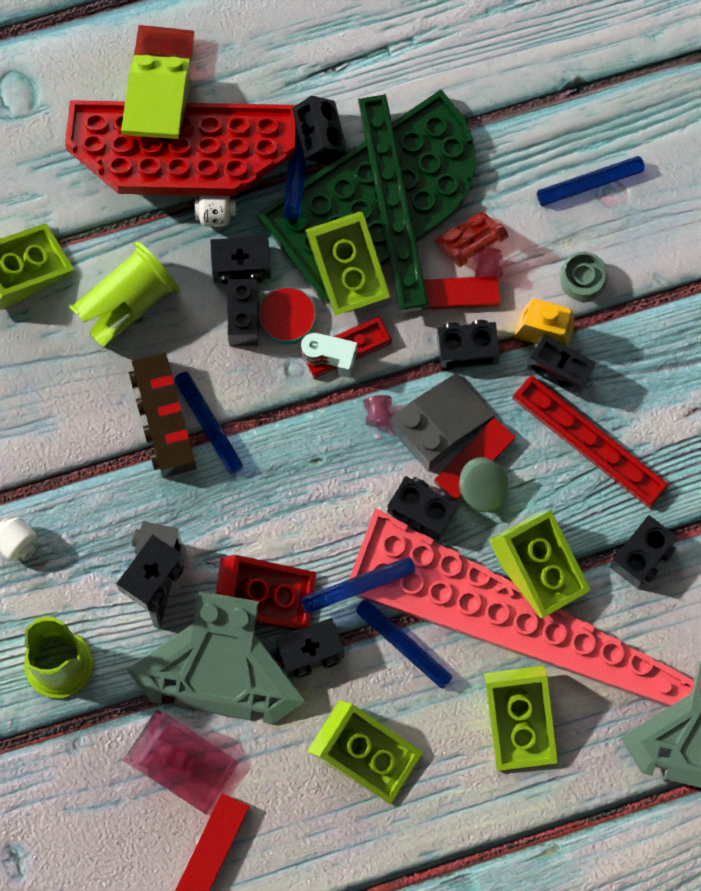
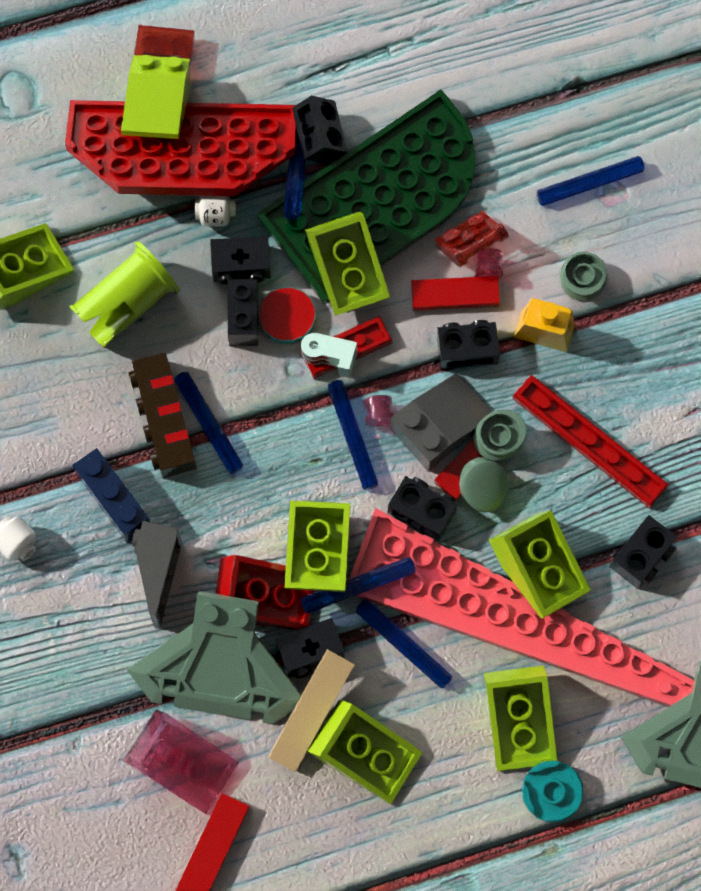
lime piece [24,616,94,699] -> none
black brick [116,534,185,611] -> none
dark green tile [358,94,429,314] -> none
black brick [527,334,596,397] -> none
none -> dark blue brick [73,448,150,543]
none -> tan tile [268,649,355,772]
none -> lime slope [284,500,350,592]
none -> clear blue axle [328,380,378,490]
none -> sand green piece [473,409,527,461]
none -> teal tile [522,760,584,823]

